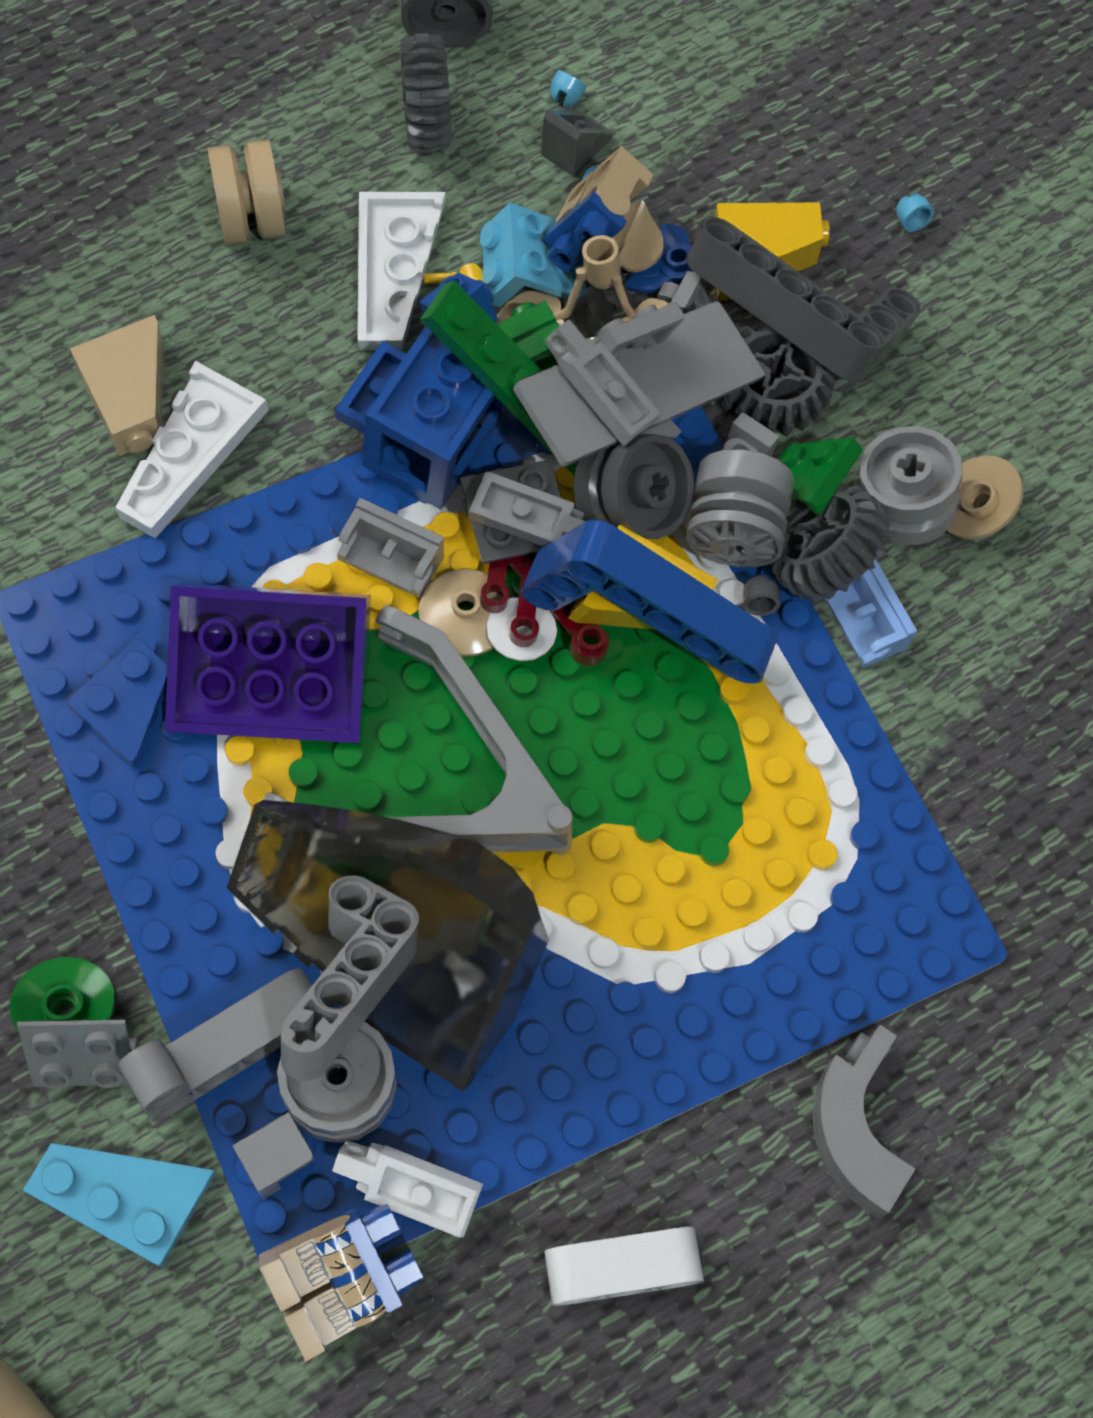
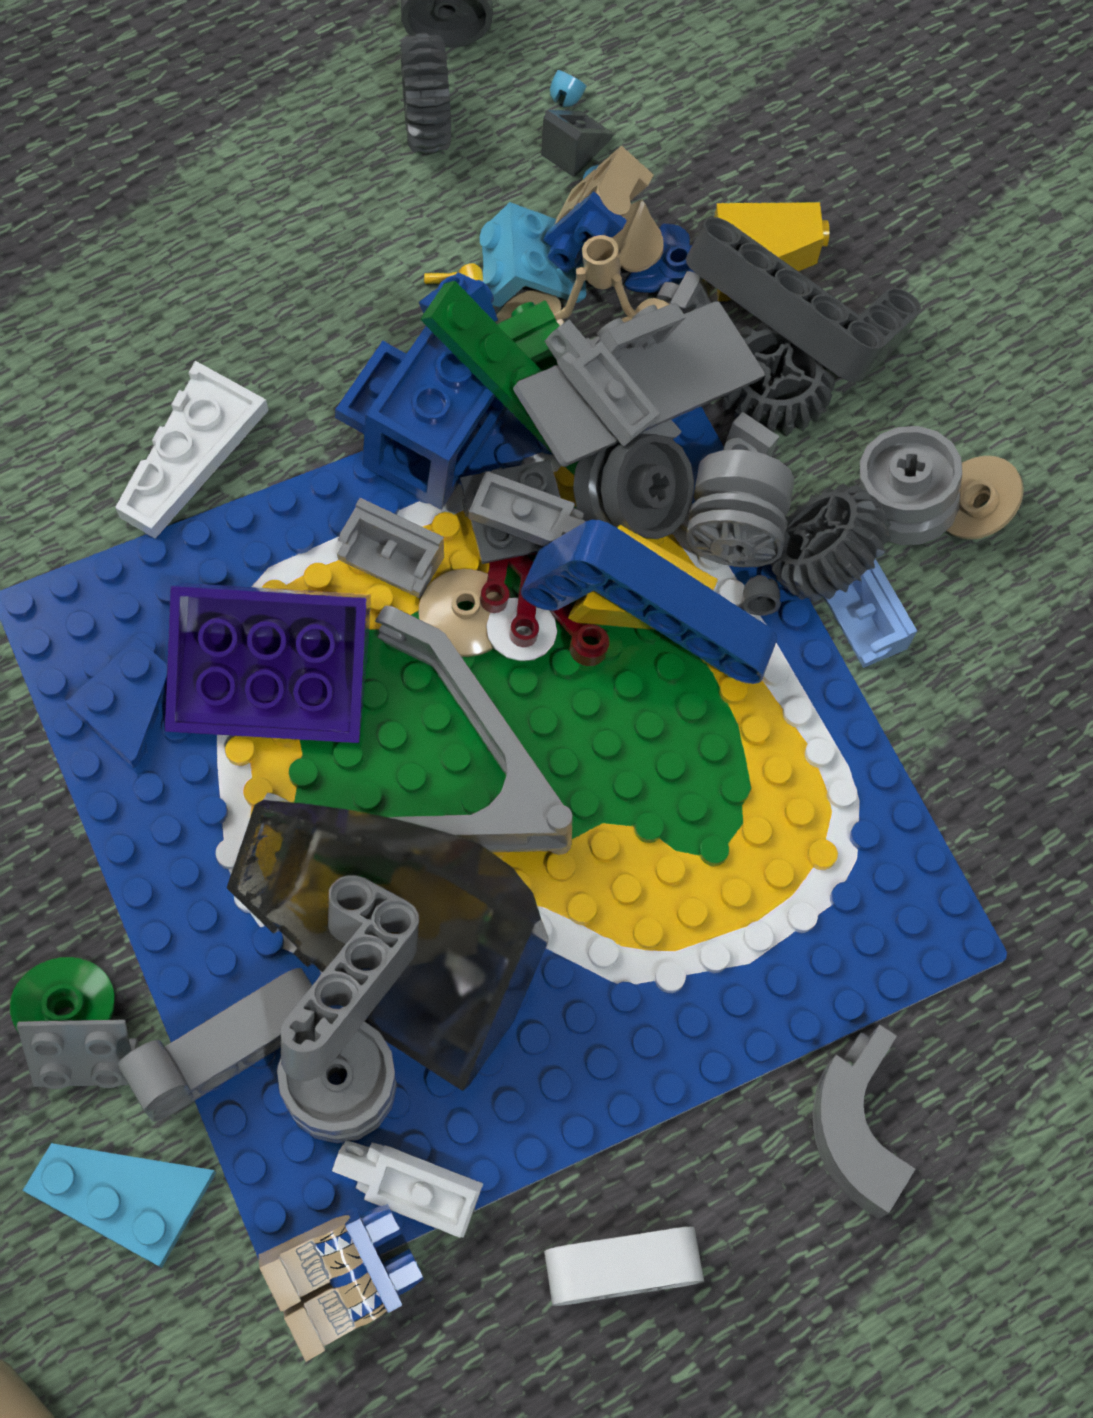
tan slope [70,315,164,456] -> none
tan wheel [207,139,286,246] -> none
light grey panel [233,1112,314,1199] -> none
white wing [358,192,446,350] -> none
clear smoke tile [568,286,617,340] -> none
green wing [778,437,863,515] -> none
medium azure hinge [896,193,934,232] -> none

